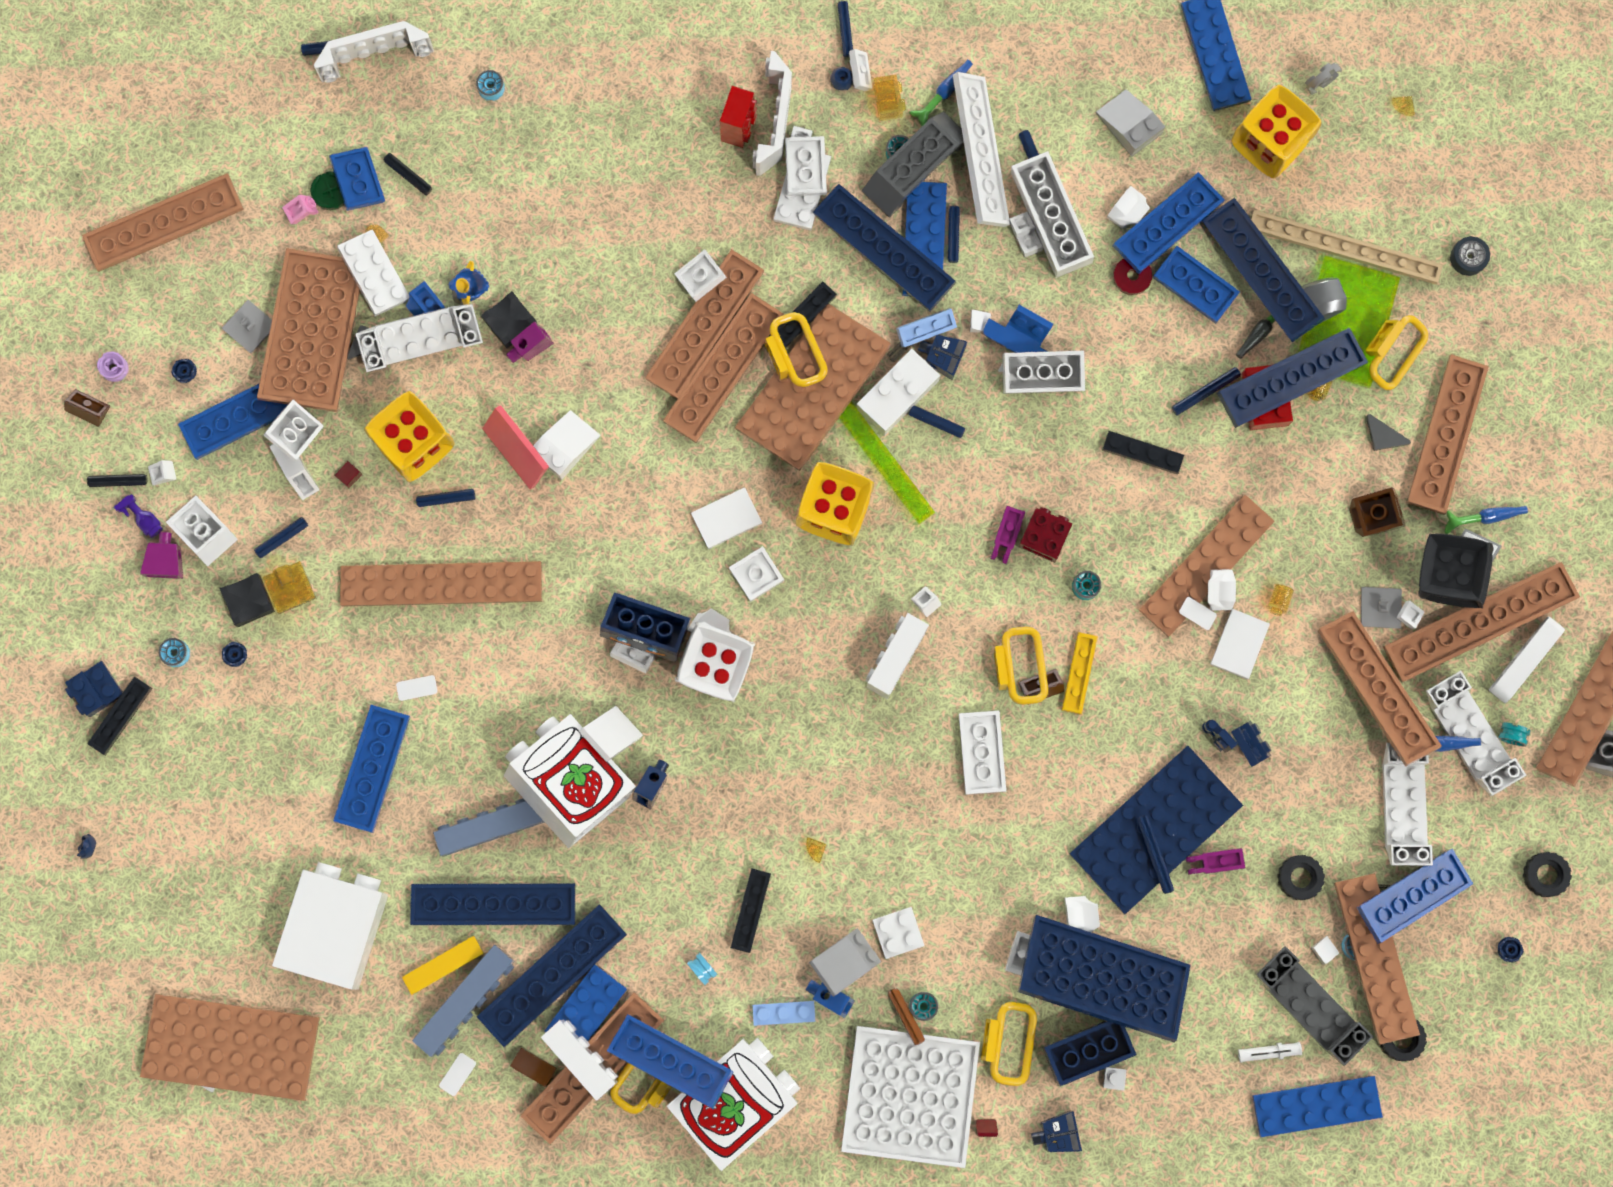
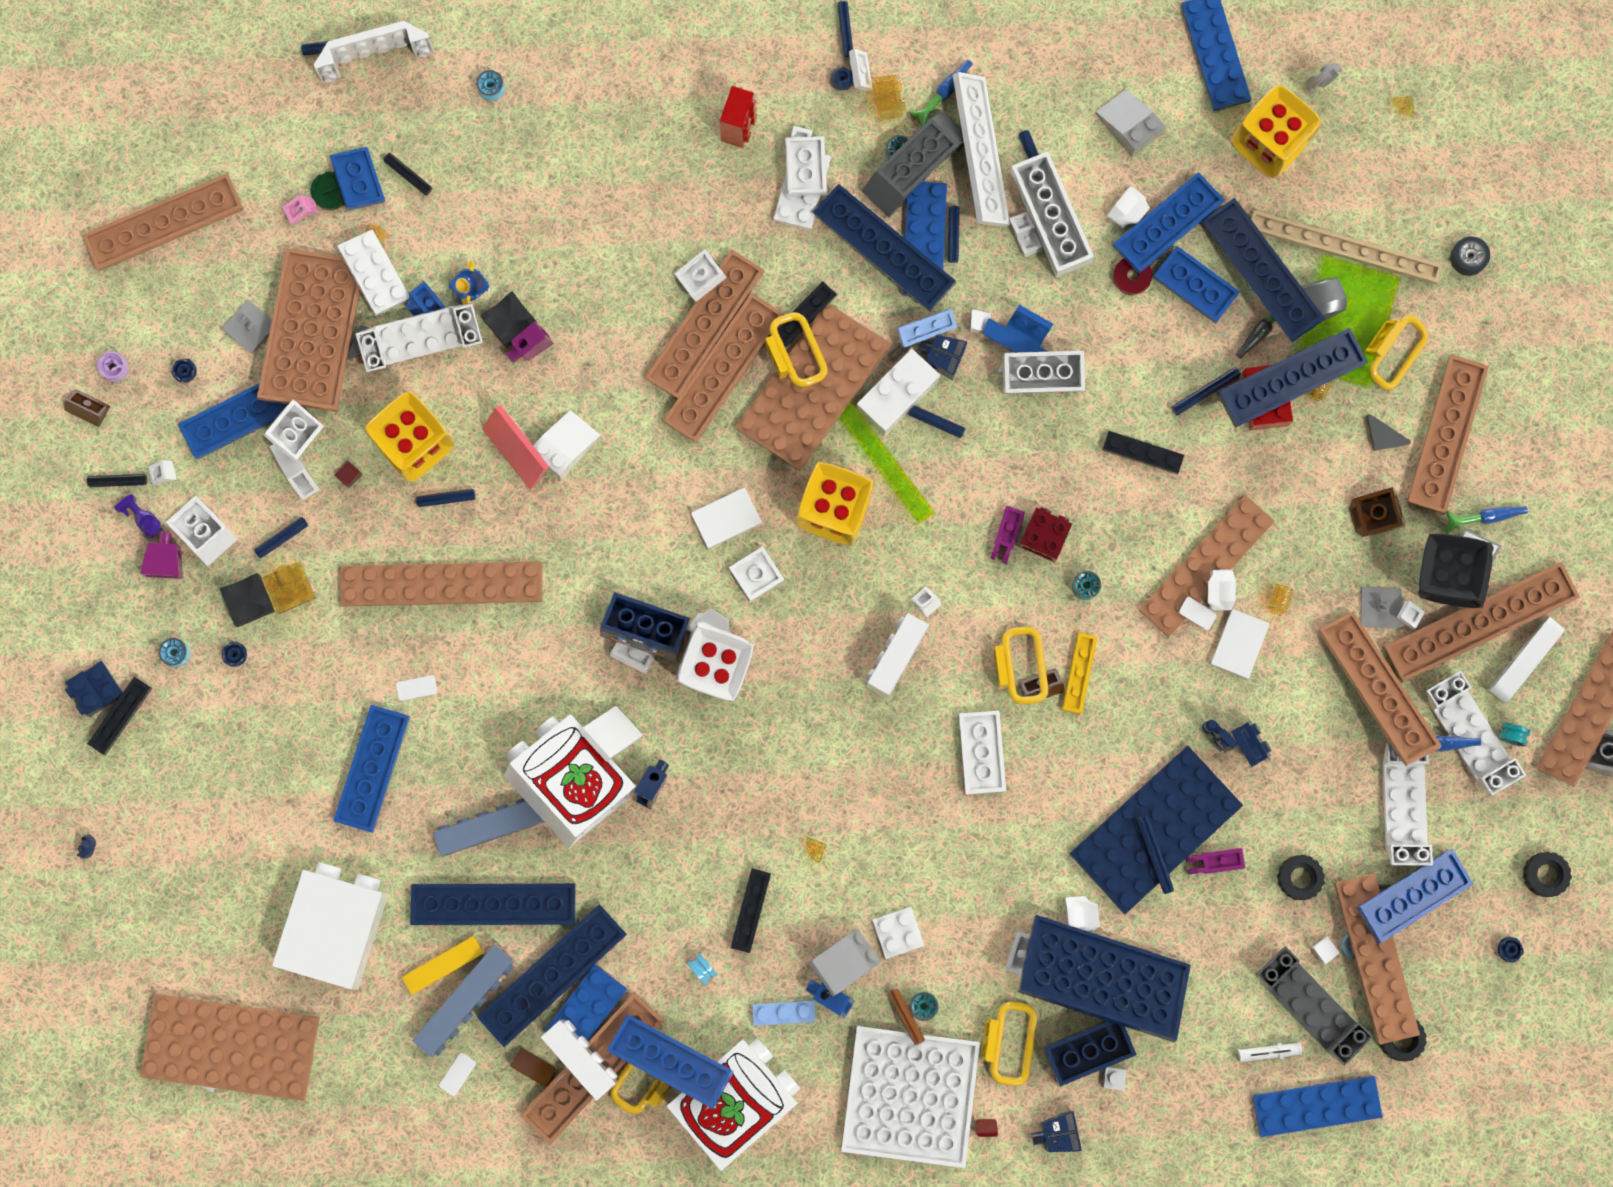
white slope [752,51,792,176] -> none

